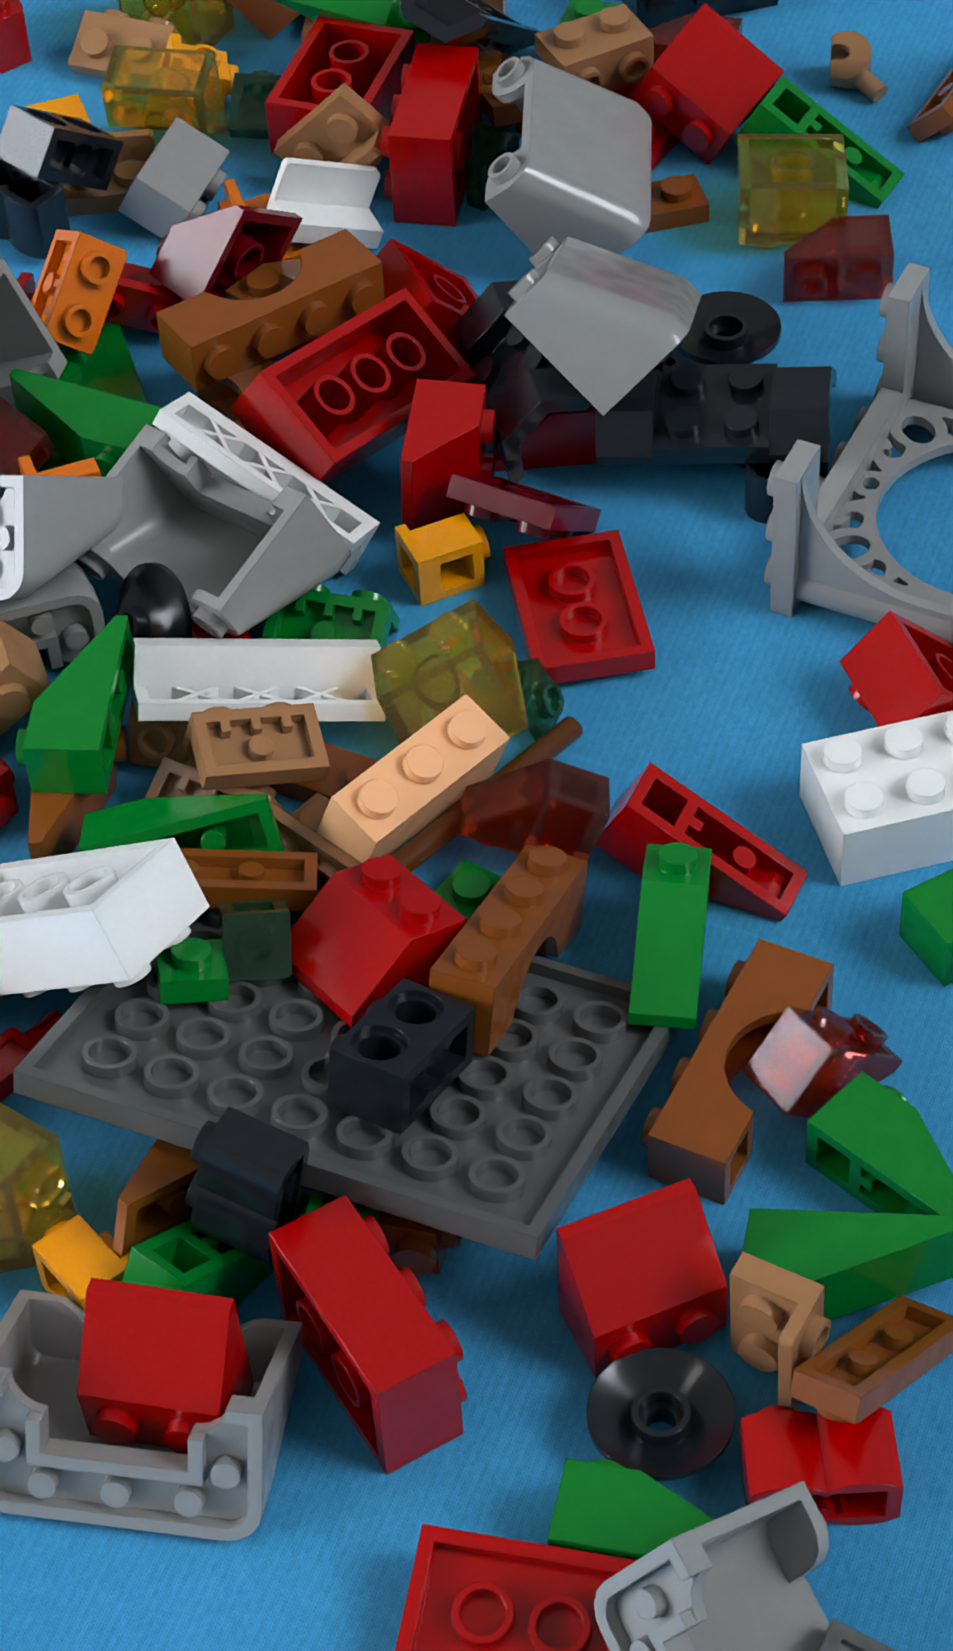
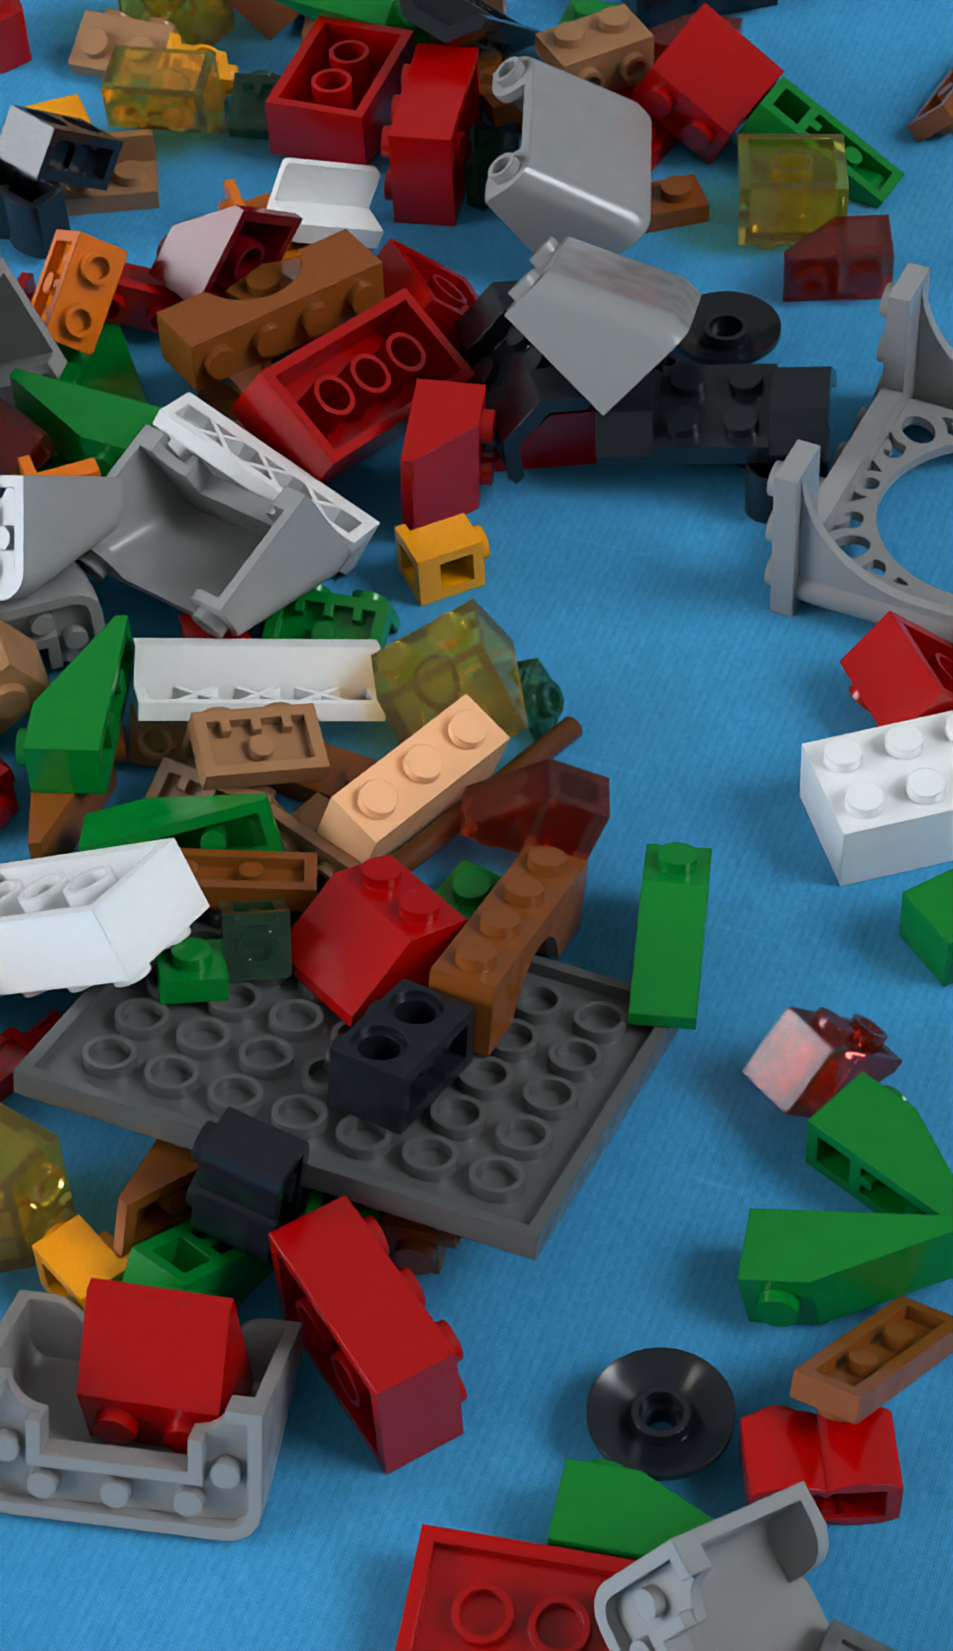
black dish [117,562,192,638] -> none
light grey brick [118,117,230,239] -> none
medium nougat bracket [274,83,391,167] -> none
dark red plate [446,474,601,539] -> none
red plate [503,530,655,687] -> none
red slope [556,1178,728,1378] -> none
red slope [592,762,808,922] -> none
dark orange arch [641,938,834,1205] -> none
medium nougat bracket [729,1252,831,1410] -> none
medium nougat piece [829,31,888,103] -> none

